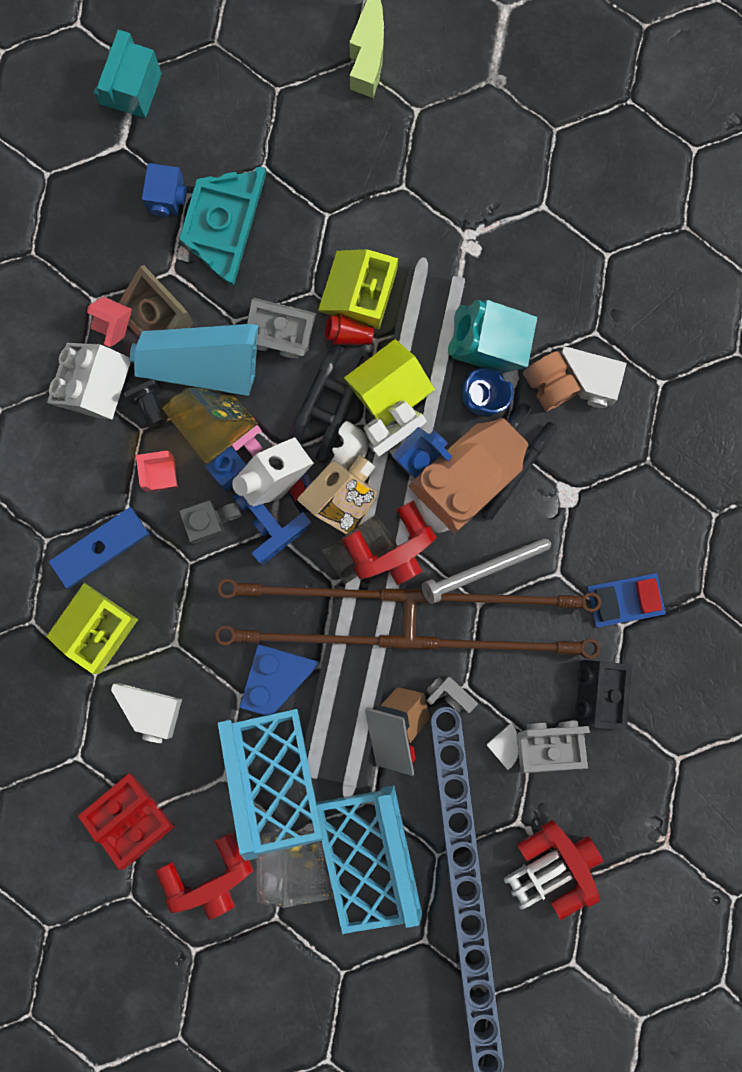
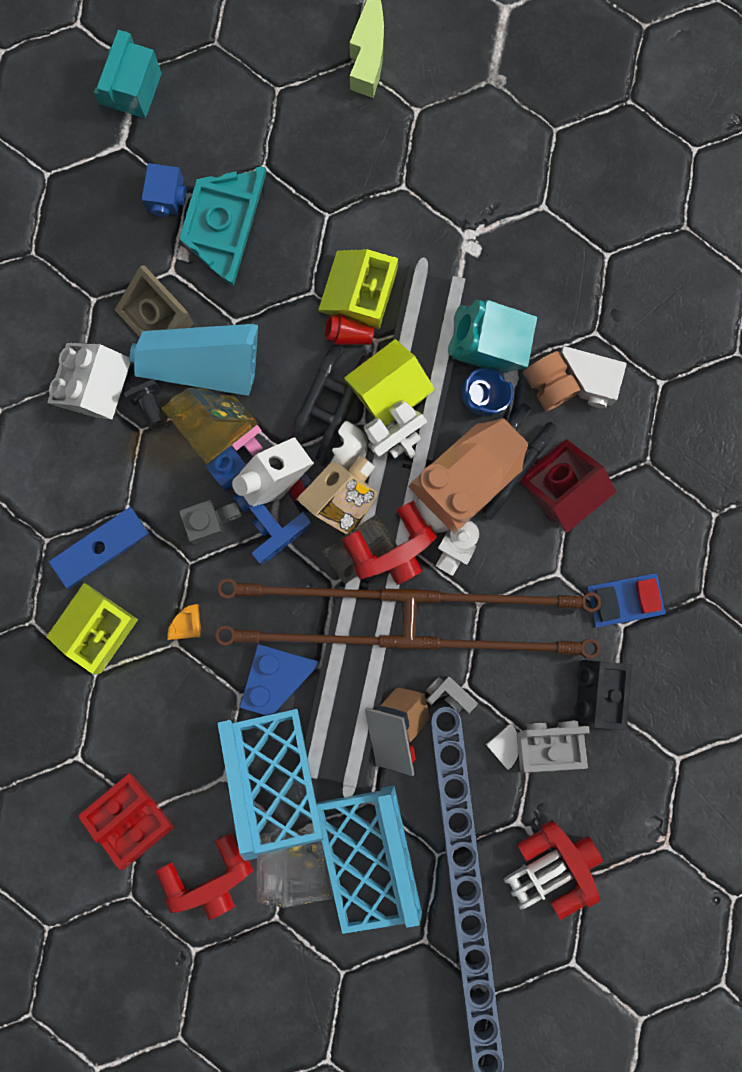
coral panel [87,297,132,348] -> none
white slope [111,683,182,743] -> none
coral panel [136,451,178,493] -> none
light grey bracket [247,298,316,358] -> none
blue bracket [392,427,452,479] -> none
light grey bar [422,538,551,604] -> none
none -> light orange tile [168,604,202,640]
none -> white hips [436,521,479,576]
none -> dark red slope [519,439,616,533]

